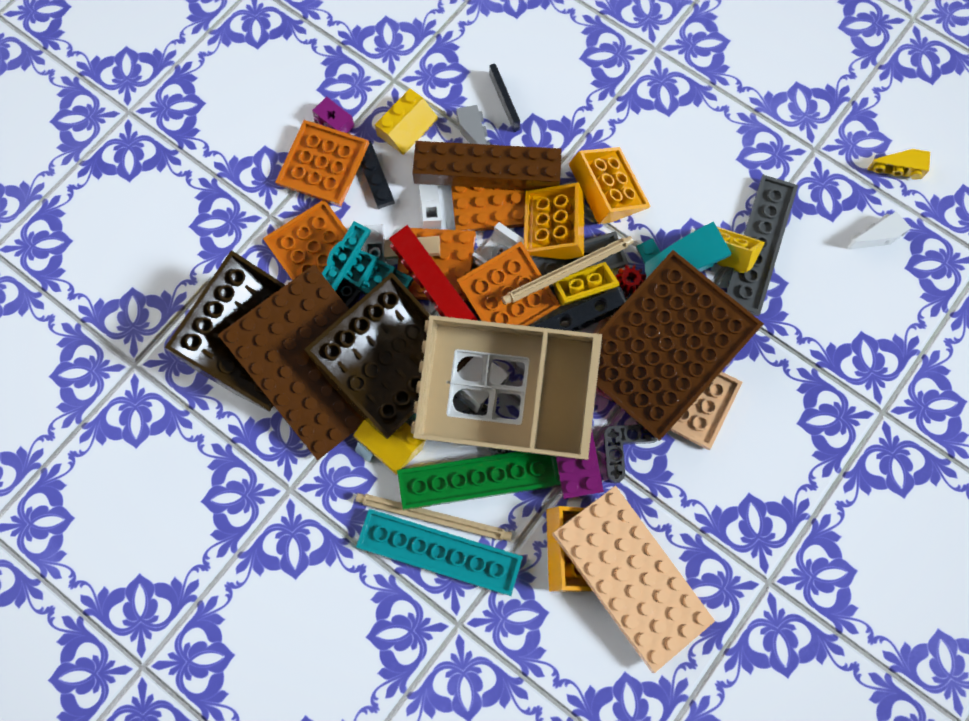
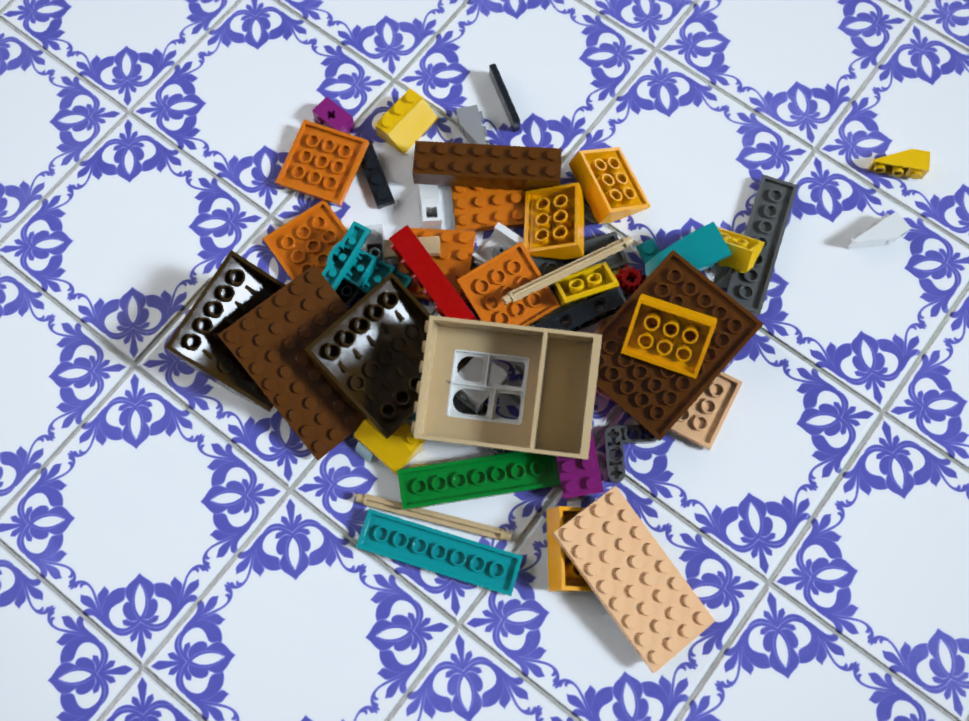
none -> light orange slope [621,293,717,379]

